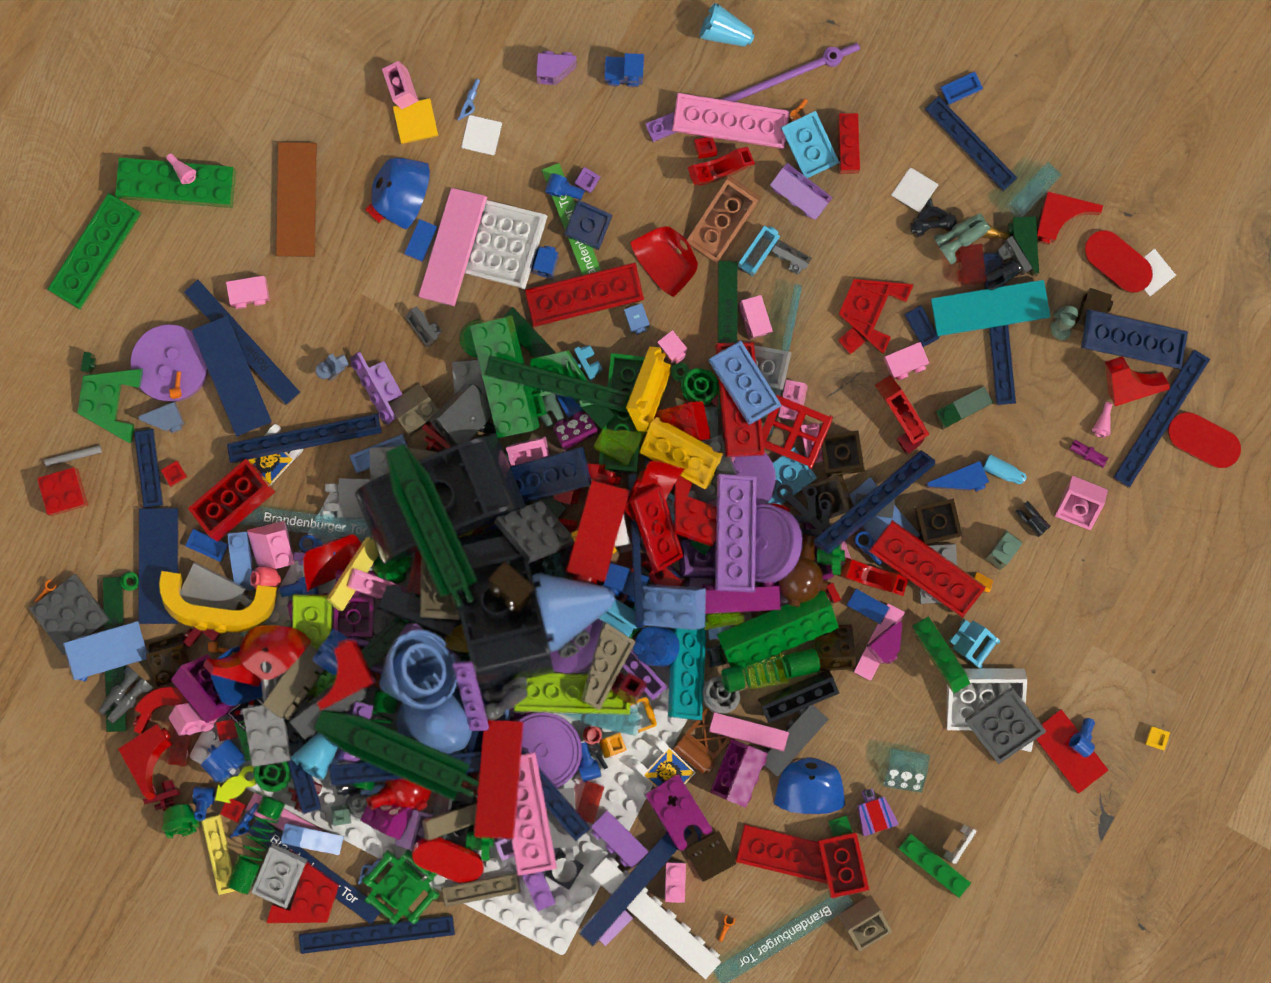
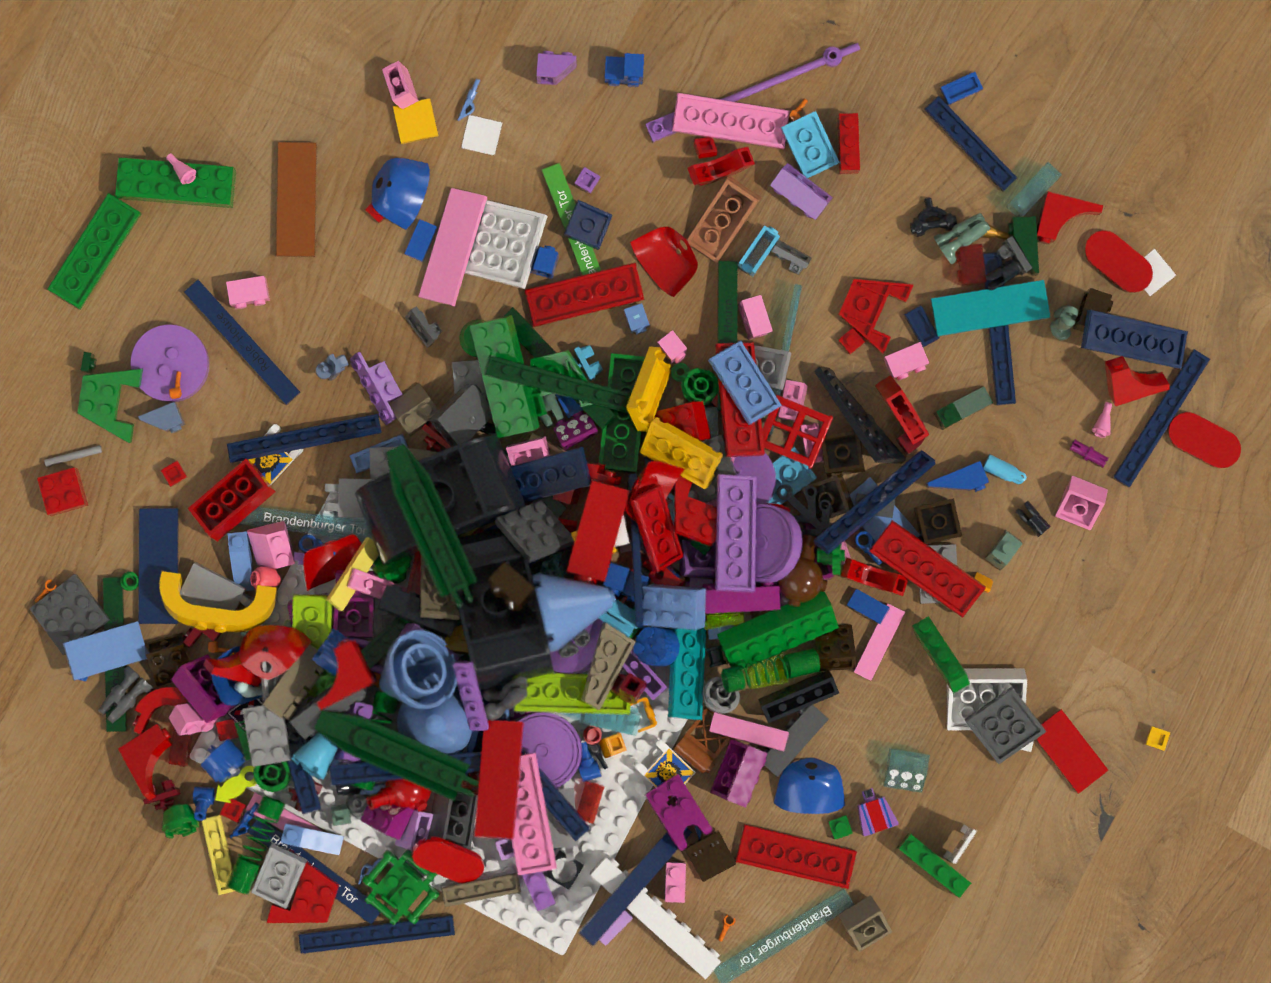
dark blue tile [134,429,164,508] -> none
blue tile [185,529,229,562] -> none
dark blue tile [191,316,272,437] -> none
blue pin [279,577,319,598] -> none
dark tan tile [422,801,477,840] -> none
green plant [466,830,494,861] -> none
blue pin [545,173,585,200] -> none
medium lavender brick [591,810,648,868] -> none
clear neon green wing [593,429,645,466] -> none
medium azure cone [699,3,754,47] -> none
red brick [817,832,869,898] -> none
red plate [825,583,841,604] -> none
magenta slope [866,621,902,664] -> none
white sticker [892,167,939,213] -> none
medium azure piece [948,619,1000,668] -> none
blue pin [1069,718,1095,758] -> none
none -> light aqua arm [234,681,263,698]
none -> black wing [814,367,907,464]

